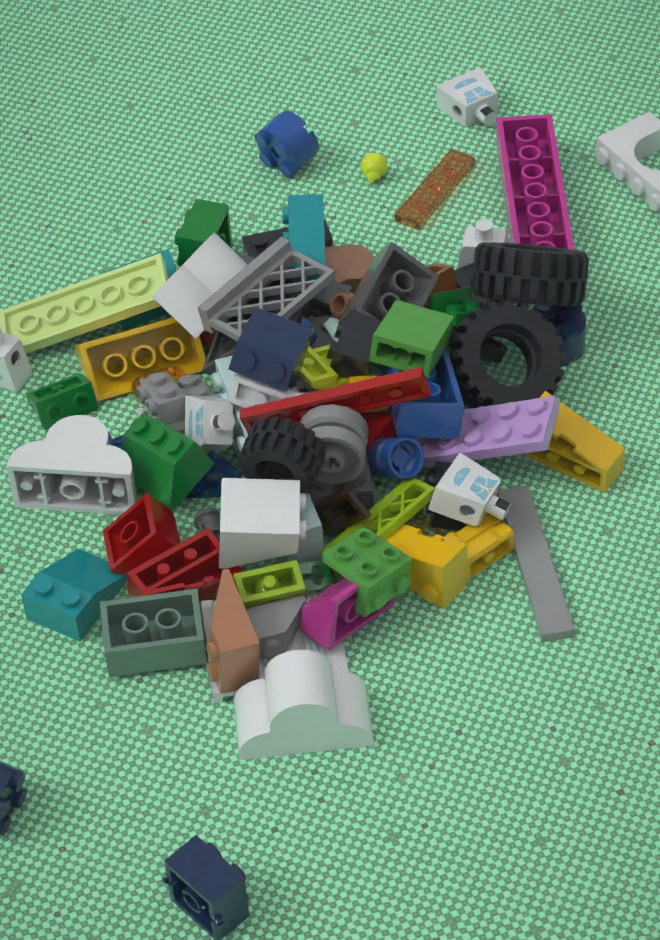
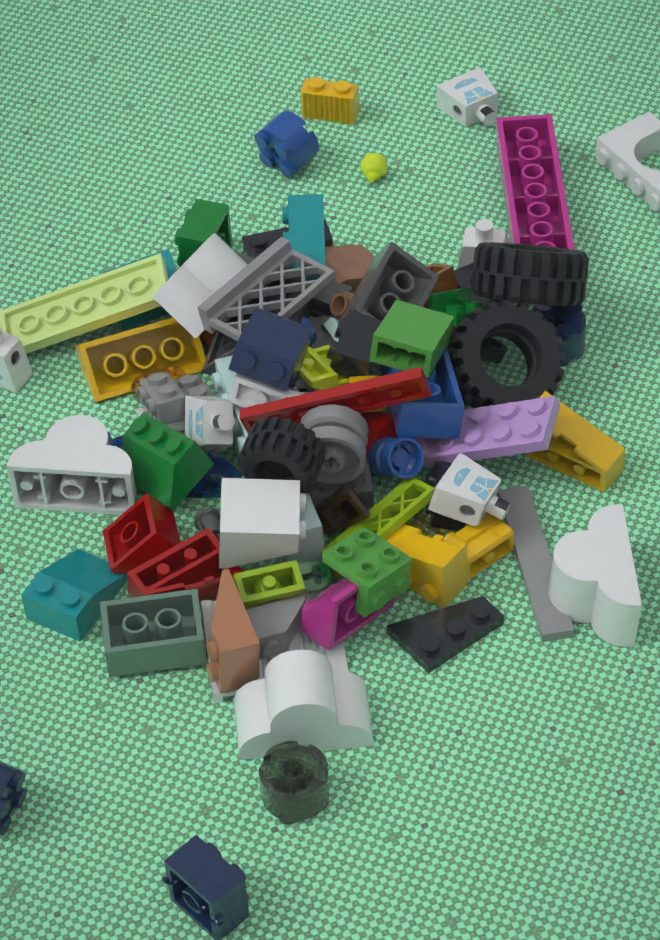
green bracket [25,373,99,429] -> none
clear orange tile [394,148,475,230] -> none
none -> clear smoke brick [259,741,330,825]
none -> yellow brick [300,77,360,125]
none -> black wing [387,596,504,673]
none -> white brick [548,504,642,647]

